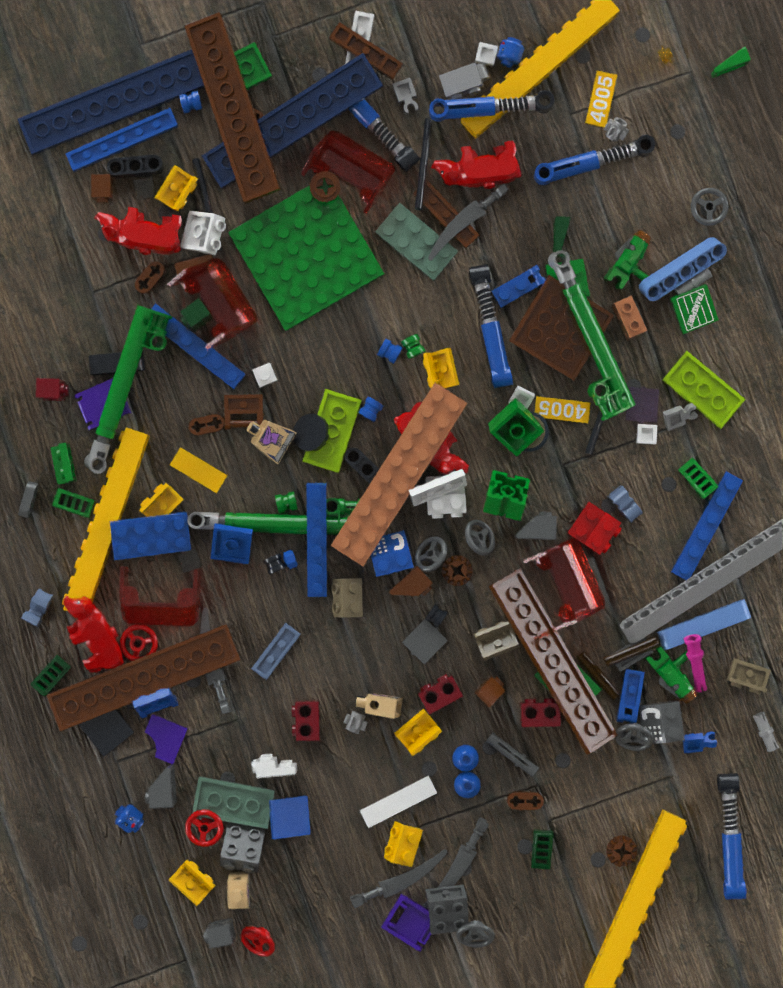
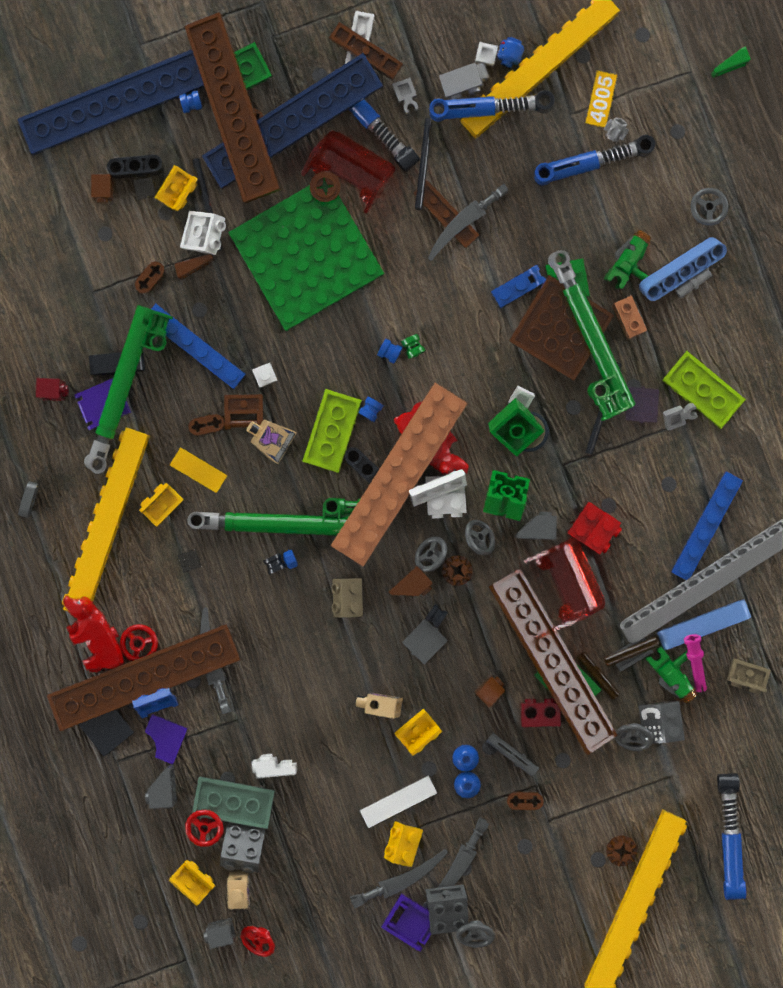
sand blue leg [21,588,53,628] -> none
dark green slope [30,654,72,697] -> none
green bracket [51,442,77,485] -> none
green slope [51,488,95,518] -> none
blue plate [65,108,179,172] -> none
red animal [94,207,182,255] -> none
blue plate [109,512,191,560] -> none
blue head [115,804,144,833] -> none
clear red windscreen [119,566,201,626] -> none
clear red windscreen [167,258,257,350] -> none
dark green brick [180,298,213,332] -> none
blue plate [210,524,253,564] -> none
sand blue tile [251,623,301,680] -> none
blue tile [269,795,311,839] -> none
green wheel [275,491,298,514] -> none
dark red brick [292,700,320,741] -> none
black tile [293,413,329,452] -> none
blue plate [307,483,327,597] -> none
light grey gear [343,711,368,734] -> none
blue slope [371,530,414,577] -> none
sand green plate [375,203,458,281] -> none
dark red brick [418,674,463,715] -> none
yellow bracket [423,348,459,389] -> none
red animal [431,141,521,189] -> none
piece [468,264,513,389] -> none
dark tan bracket [474,621,520,661] -> none
dark green slope [531,829,554,869] -> none
yellow sticker [534,396,590,423] -> none
dark green slope [553,216,570,258] -> none
sand blue leg [607,485,643,523] -> none
blue plate [616,669,645,724] -> none
white plate [636,424,657,445] -> none
clear yellow plate [657,45,674,64] -> none
green tile [670,284,719,334] -> none
green slope [678,457,719,499] -> none
blue plate [683,732,717,753] -> none
light grey pin [753,712,779,752] -> none

